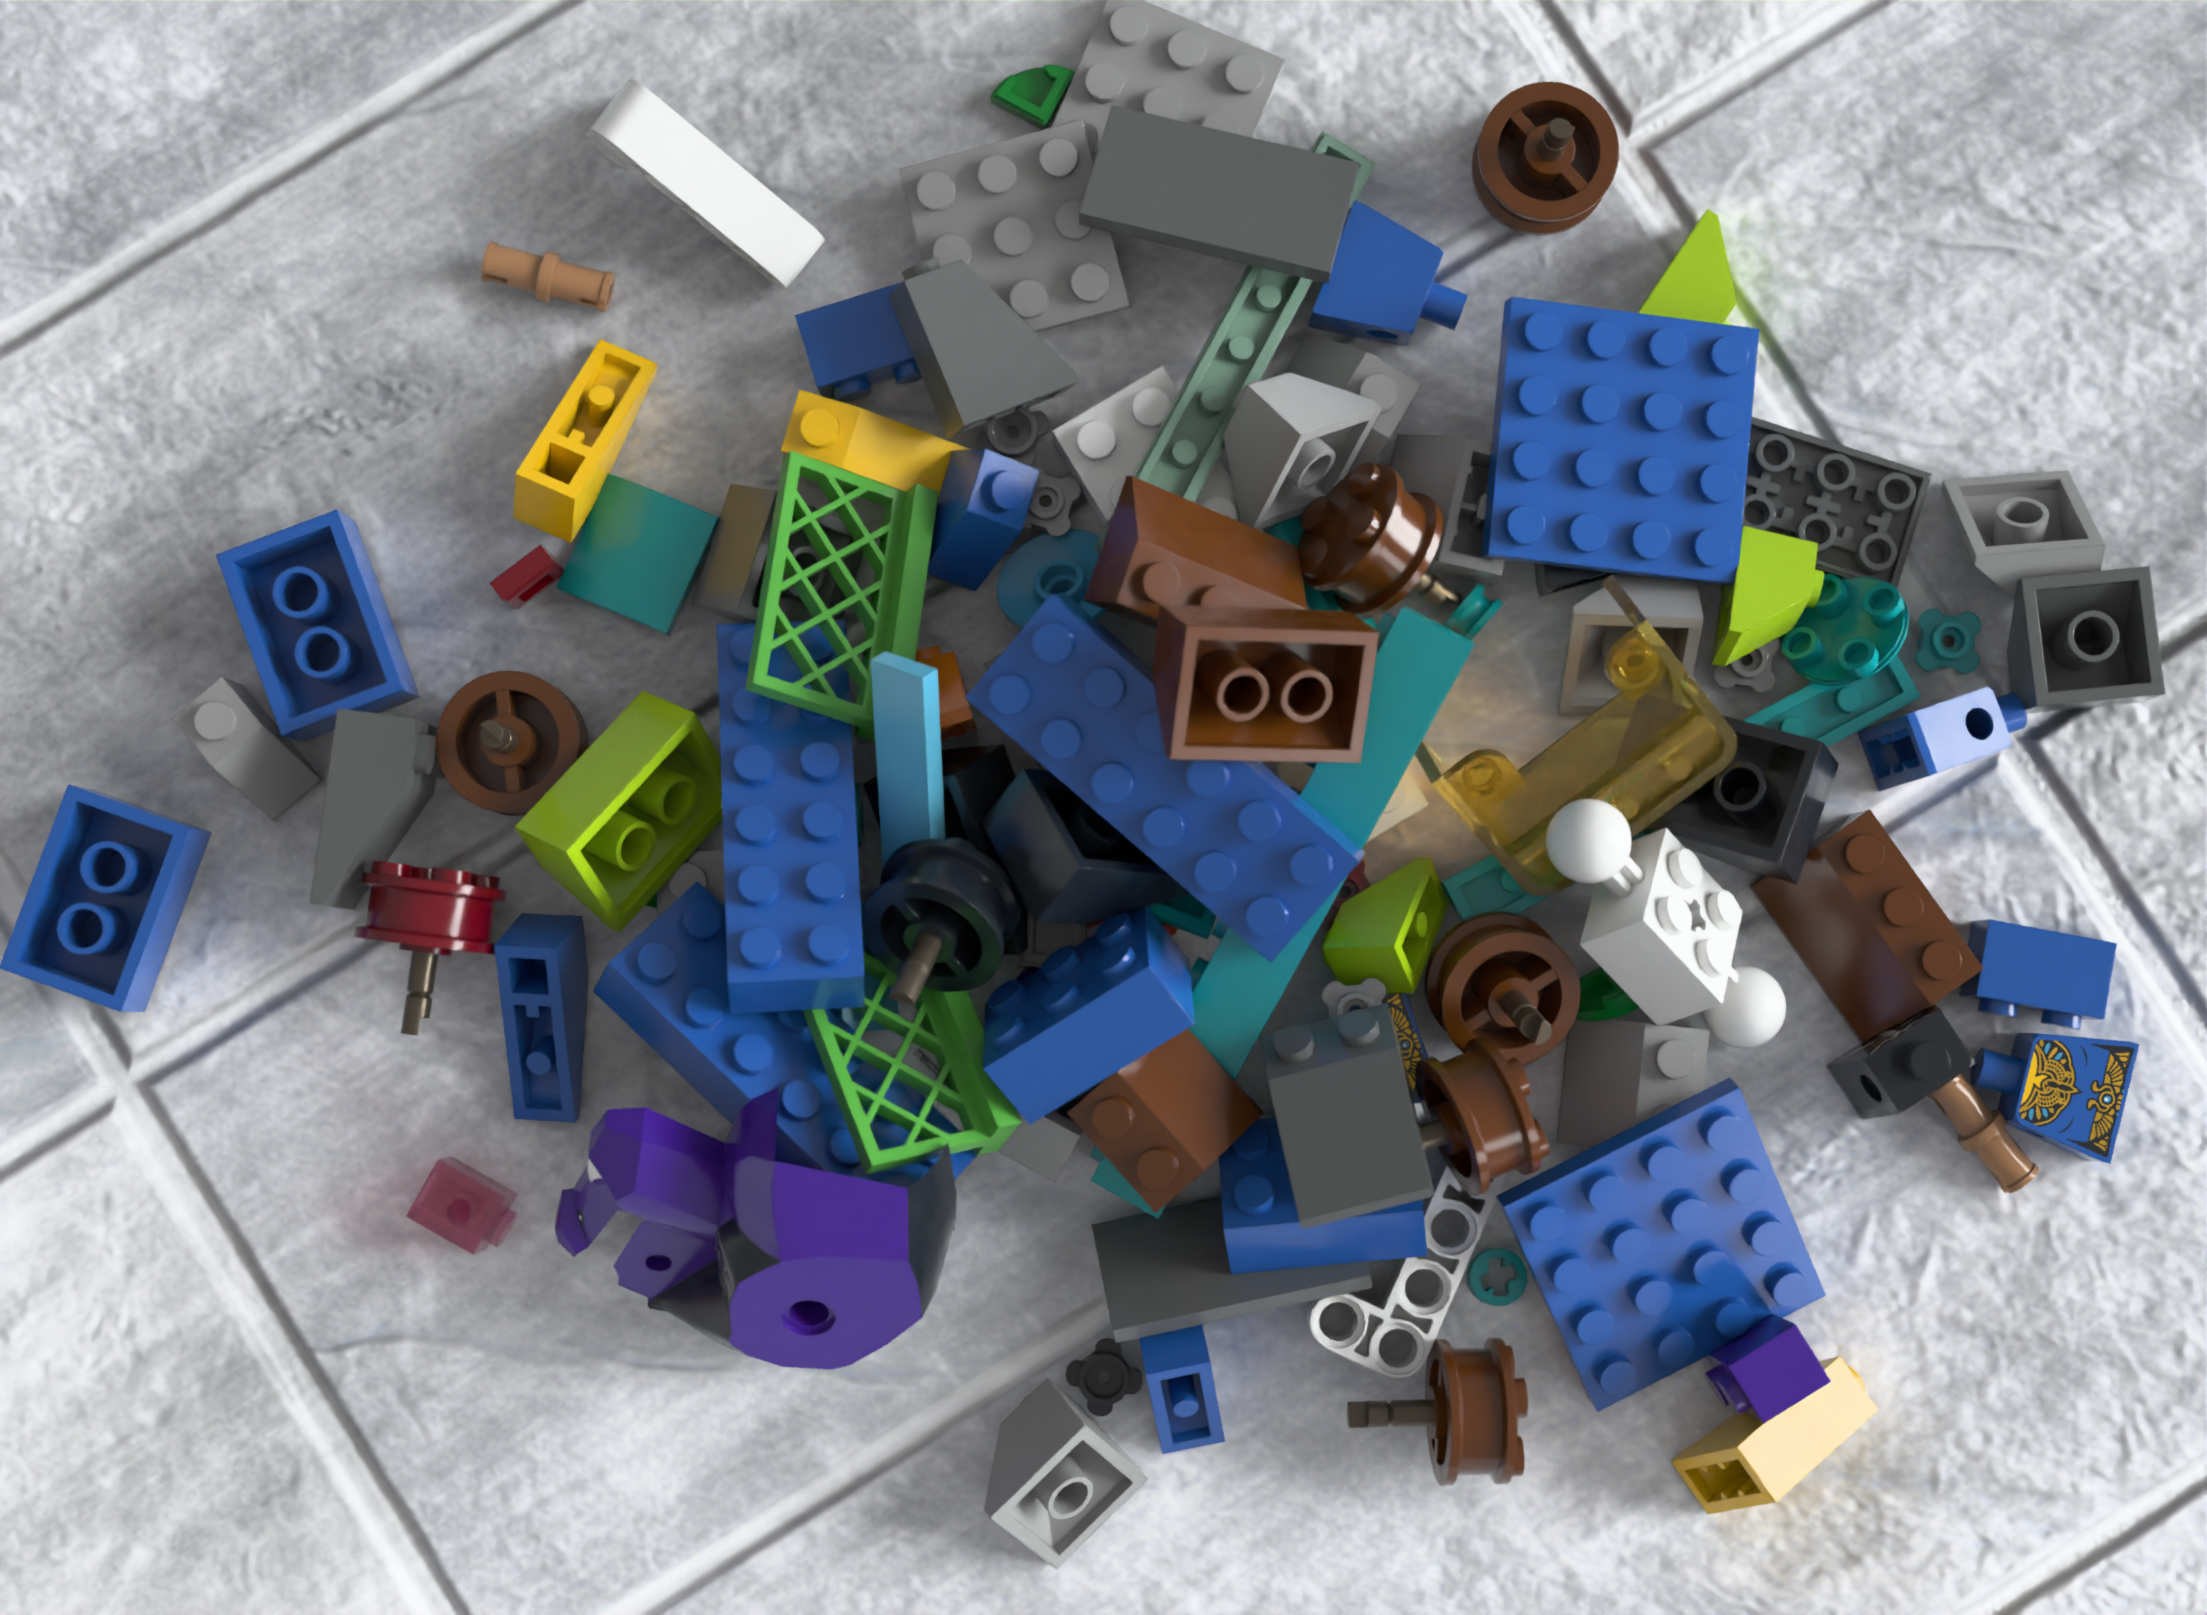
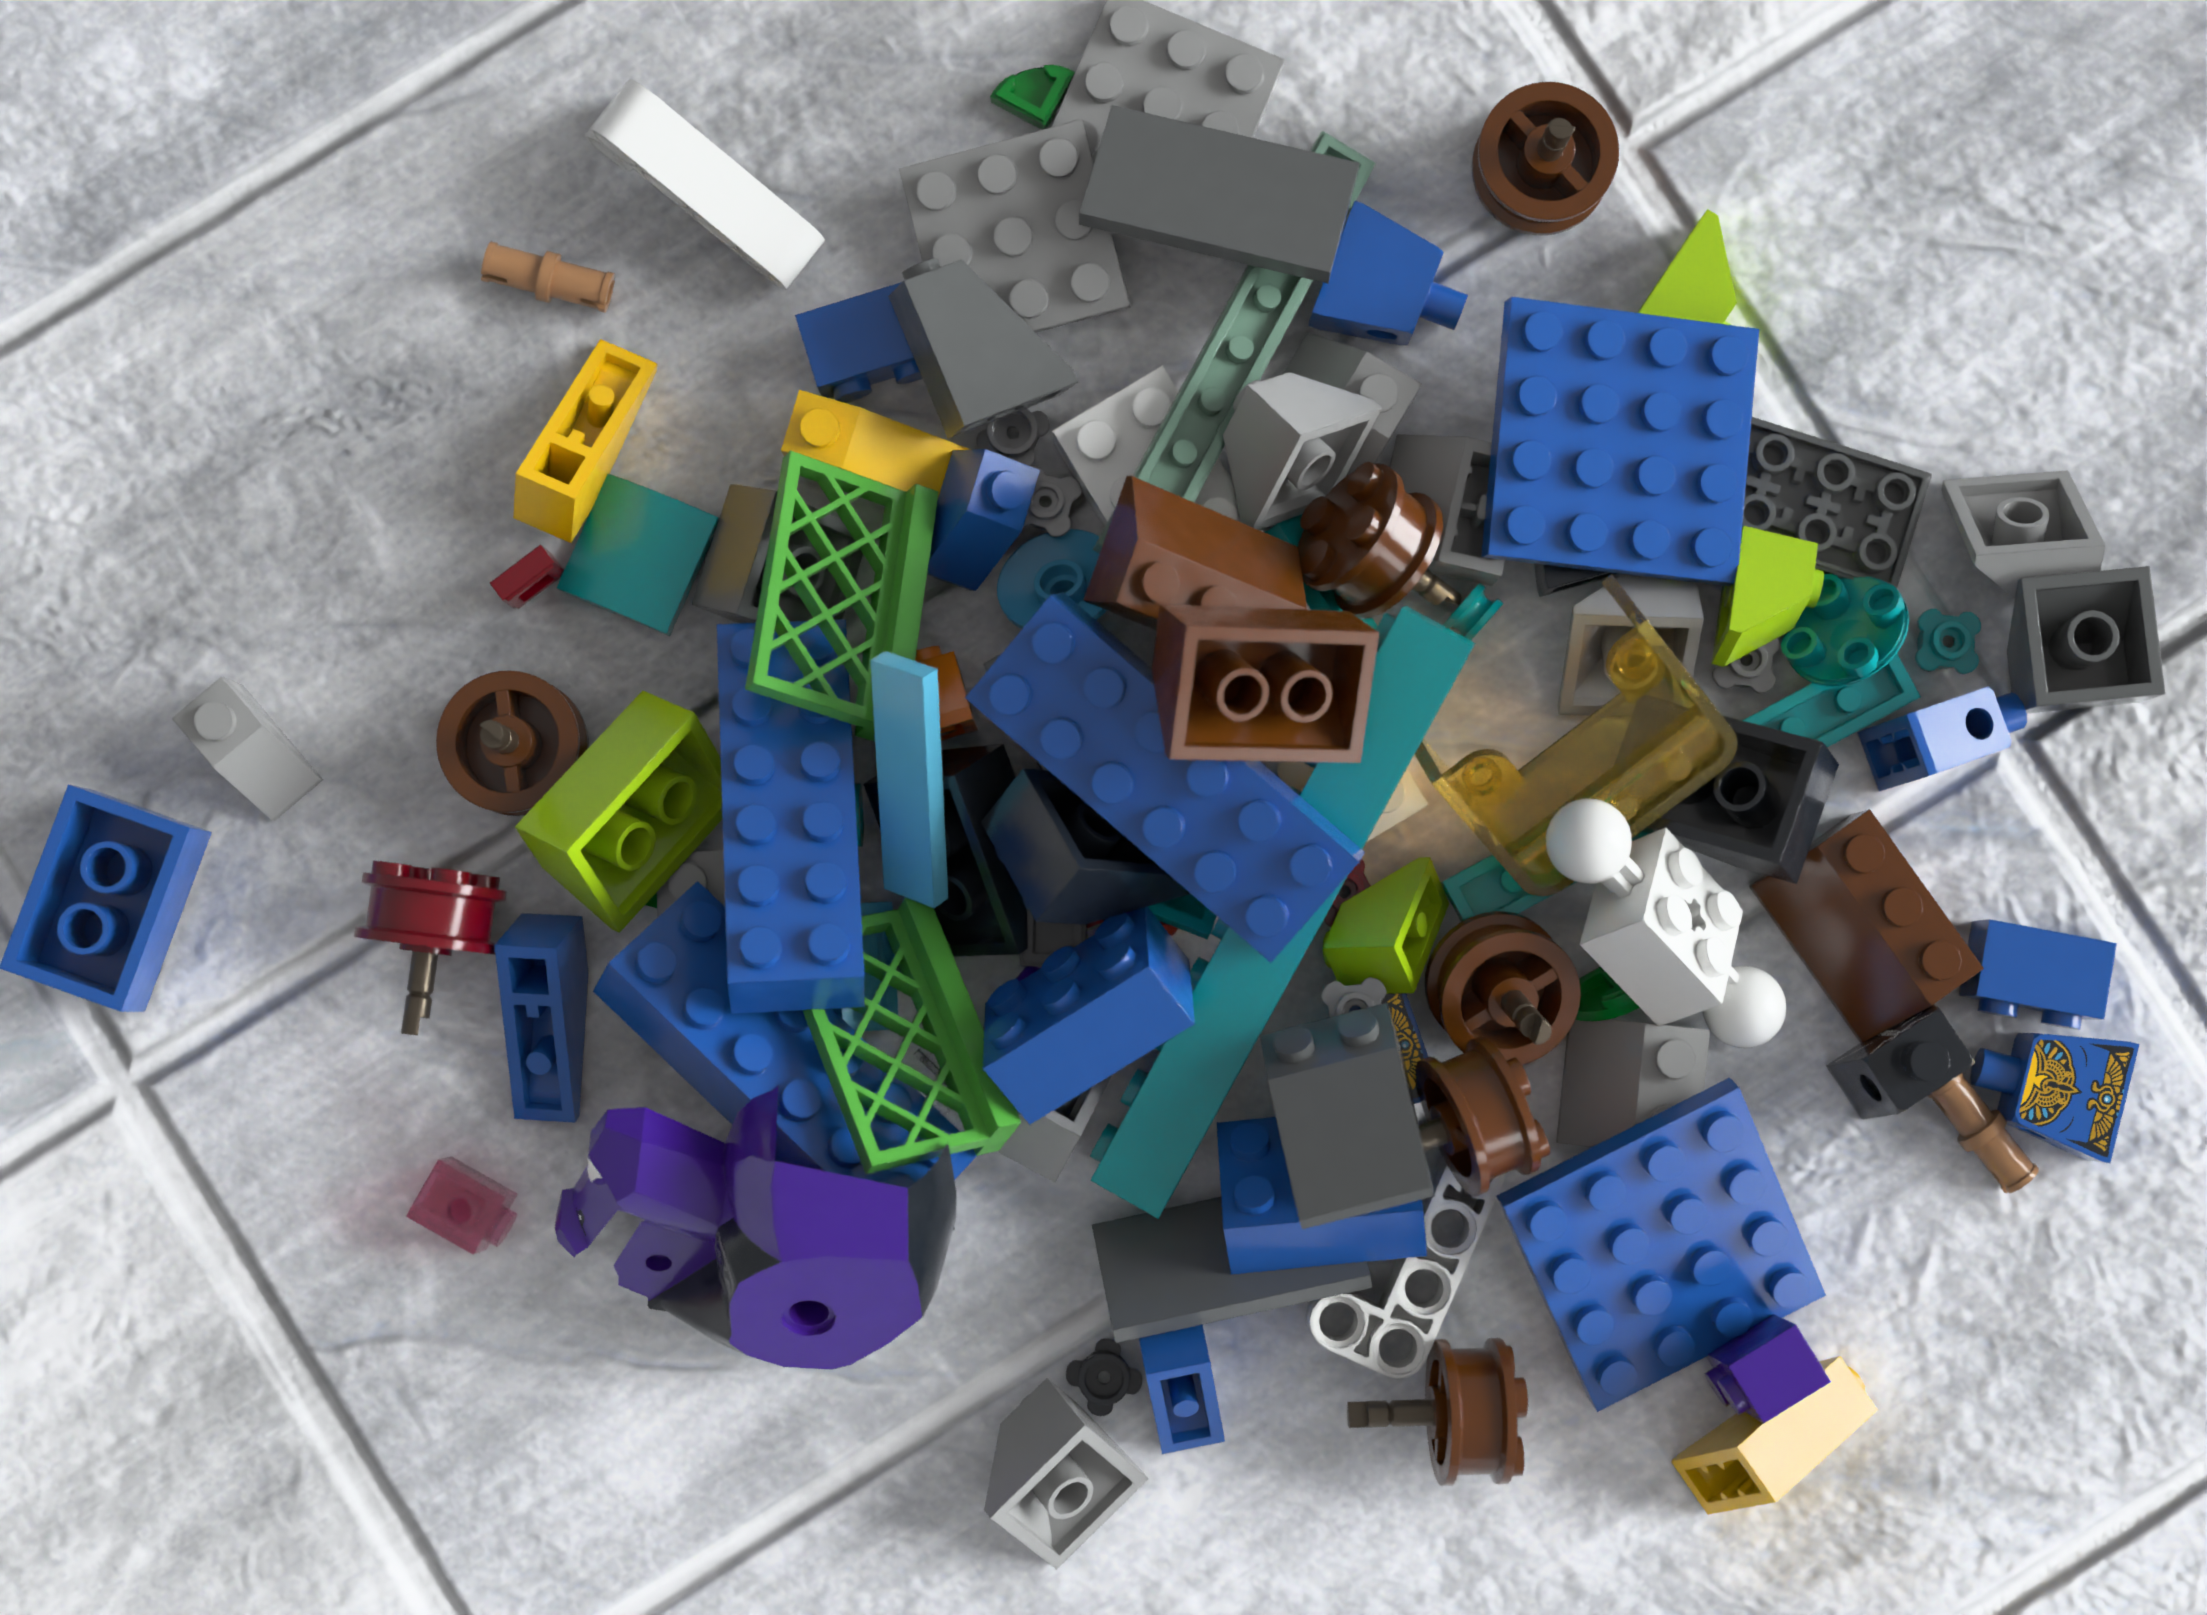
blue brick [216,509,420,742] -> none
dark grey slope [309,708,445,910] -> none
black wheel [861,837,1021,1006] -> none
reddish brown slope [1067,1028,1264,1213] -> none
teal bush [1467,1248,1528,1306] -> none

